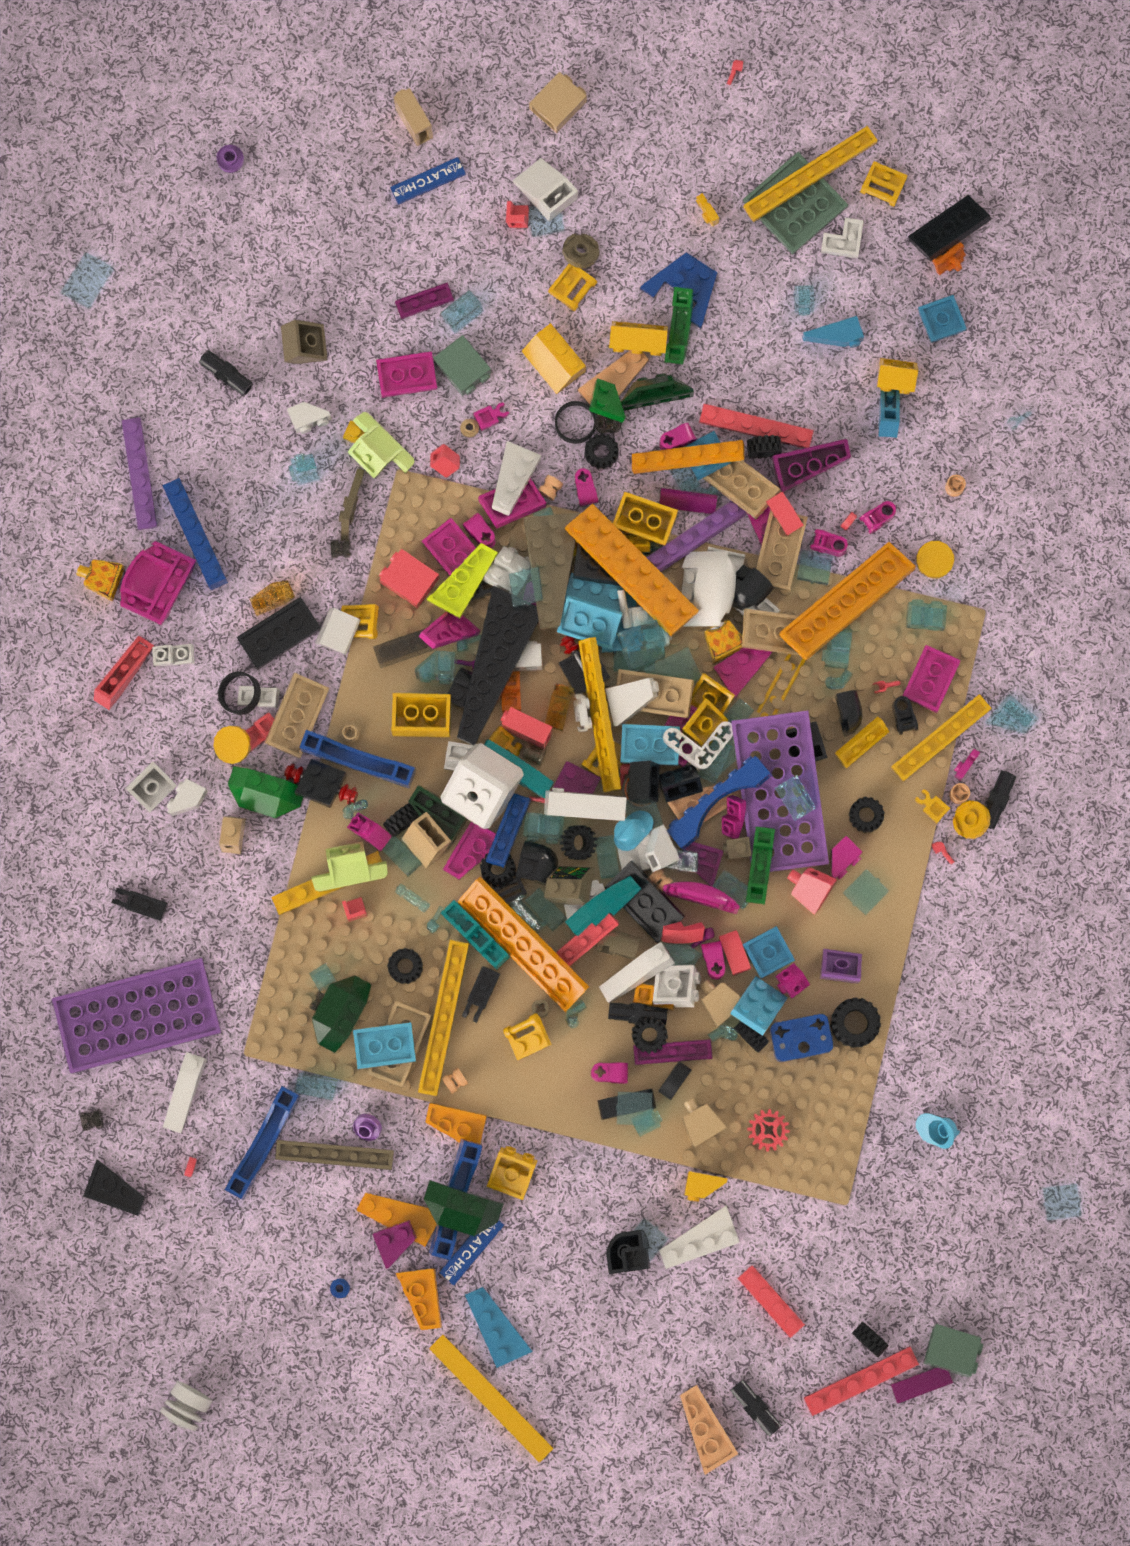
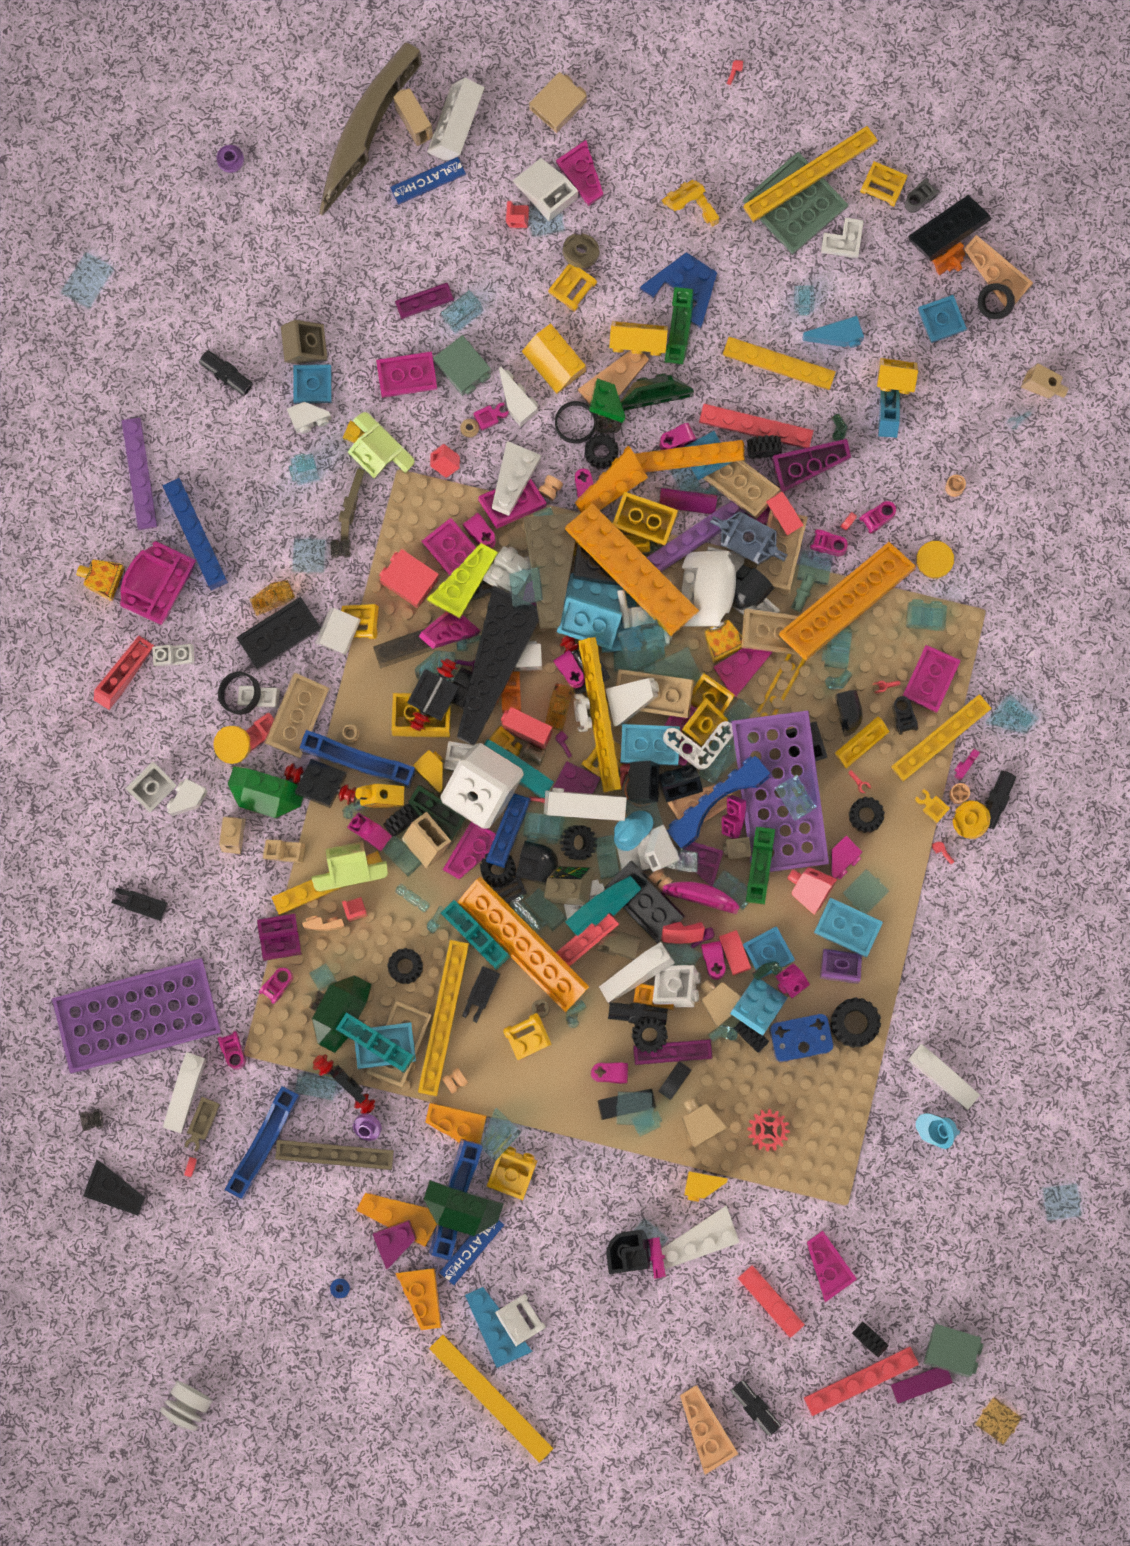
none -> dark tan plate [185,1097,221,1152]
none -> dark pink piece [218,1031,246,1070]
none -> magenta slope [257,913,302,961]
none -> dark pink piece [259,968,294,1005]
none -> tan slope [263,840,306,863]
none -> clear light blue piece [292,537,325,574]
none -> dark azure plate [293,365,332,404]
none -> light nougat slope [302,916,345,931]
none -> plate [313,1054,375,1114]
none -> dark tan slope [319,42,422,216]
none -> teal slope [336,1012,415,1073]
none -> yellow torso [355,784,404,809]
none -> black plate [407,658,460,732]
none -> yellow slope [413,750,443,795]
none -> white brick [427,78,485,161]
none -> clear light blue wing [481,1108,521,1161]
none -> white plate [495,1294,546,1346]
none -> white slope [499,367,538,427]
none -> dark pink piece [553,650,585,688]
none -> magenta hand [555,731,572,758]
none -> dark pink wing [556,140,603,206]
none -> light orange wing [575,446,648,513]
none -> dark pink pin [648,1237,666,1279]
none -> yellow plate [661,179,705,211]
none -> sand blue plate [710,511,788,566]
none -> yellow plate [723,337,836,390]
none -> clear green arm [752,961,782,980]
none -> sand green pin [790,573,817,613]
none -> dark pink wing [806,1231,857,1302]
none -> medium azure plate [814,898,883,958]
none -> clear green arm [831,413,848,441]
none -> coral hand [848,770,871,793]
none -> dark grey piece [904,178,940,213]
none -> white slope [907,1044,980,1110]
none -> light nougat wing [964,235,1033,307]
none -> clear yellow piece [975,1397,1022,1445]
none -> black tyre [977,283,1015,319]
none -> tan torso [1021,363,1069,399]

